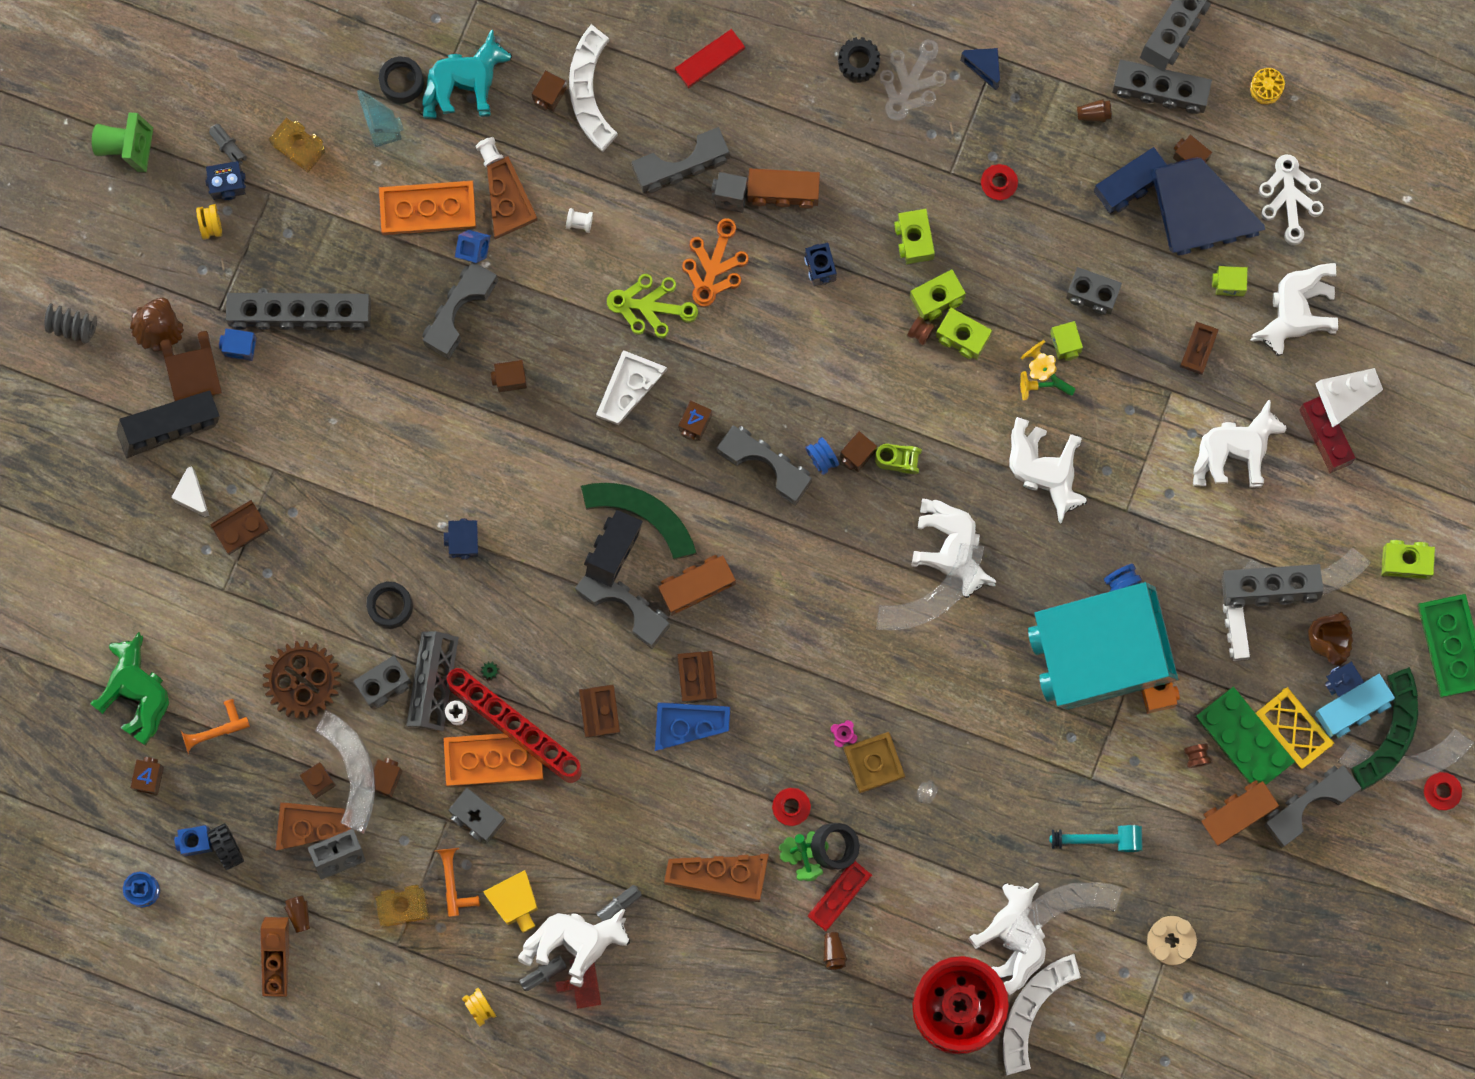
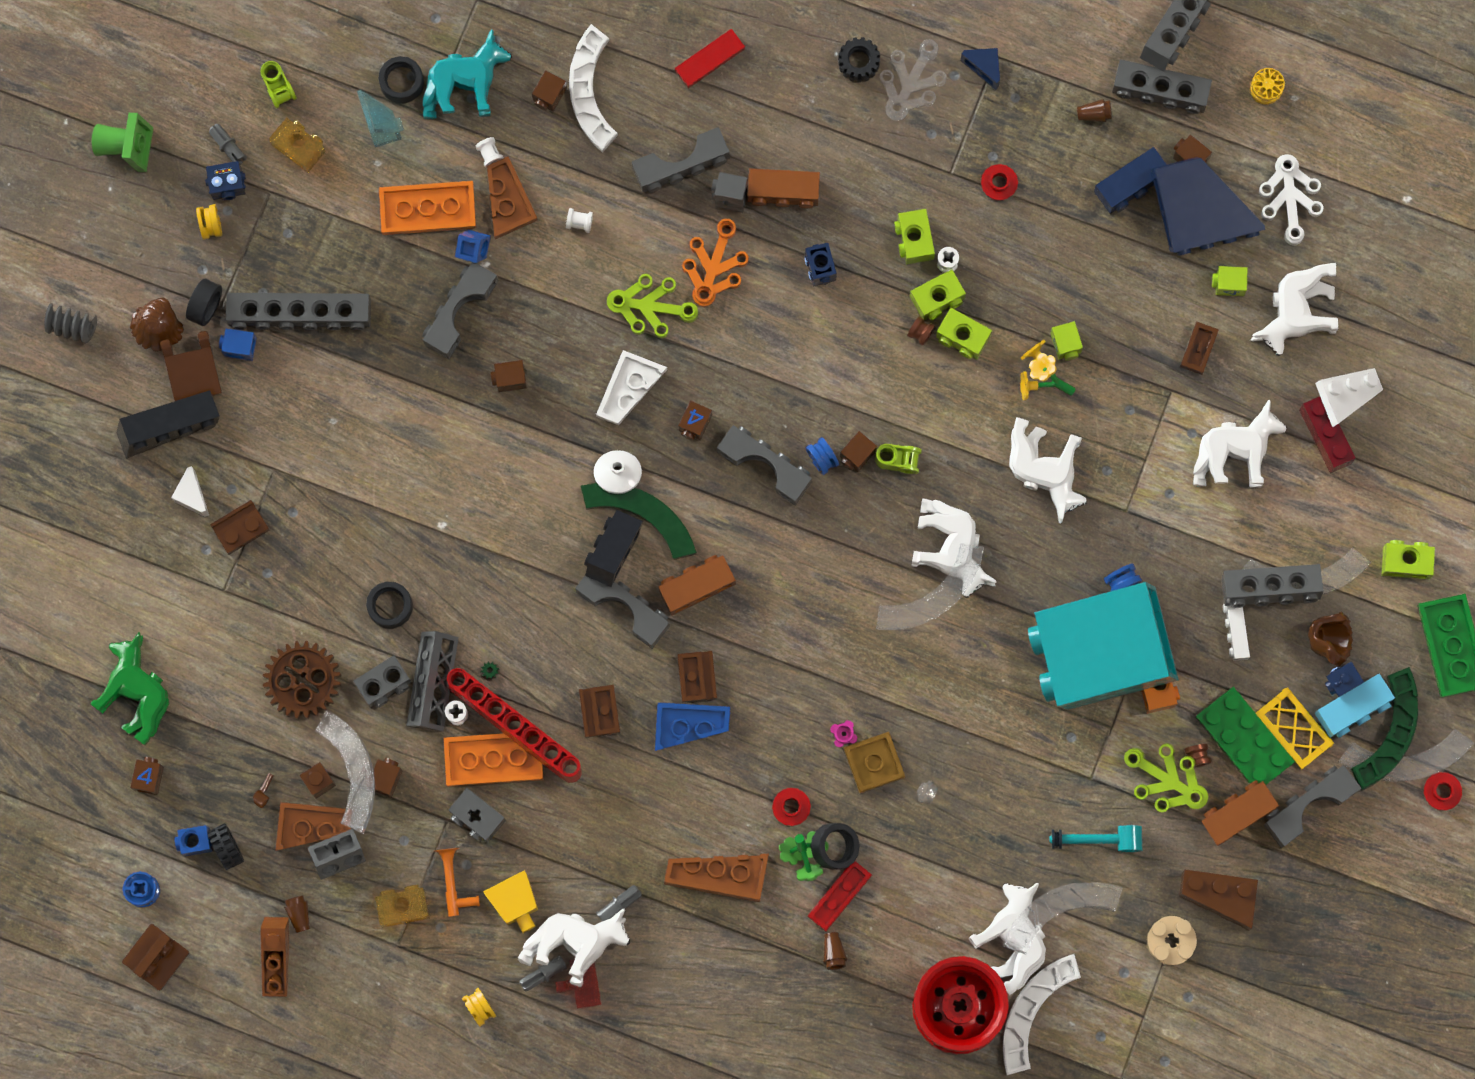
orange piece [181,699,250,755] -> none
dark blue head [444,518,478,560] -> none
dark grey brick [1066,267,1122,315] -> none
none -> reddish brown bracket [122,924,189,991]
none -> black tyre [186,278,222,326]
none -> reddish brown hand [253,773,274,808]
none -> lime piece [260,61,297,109]
none -> white dish [594,450,642,494]
none -> white bush [937,247,959,273]
none -> lime plant [1124,743,1209,812]
none -> reddish brown wedge [1179,869,1258,931]

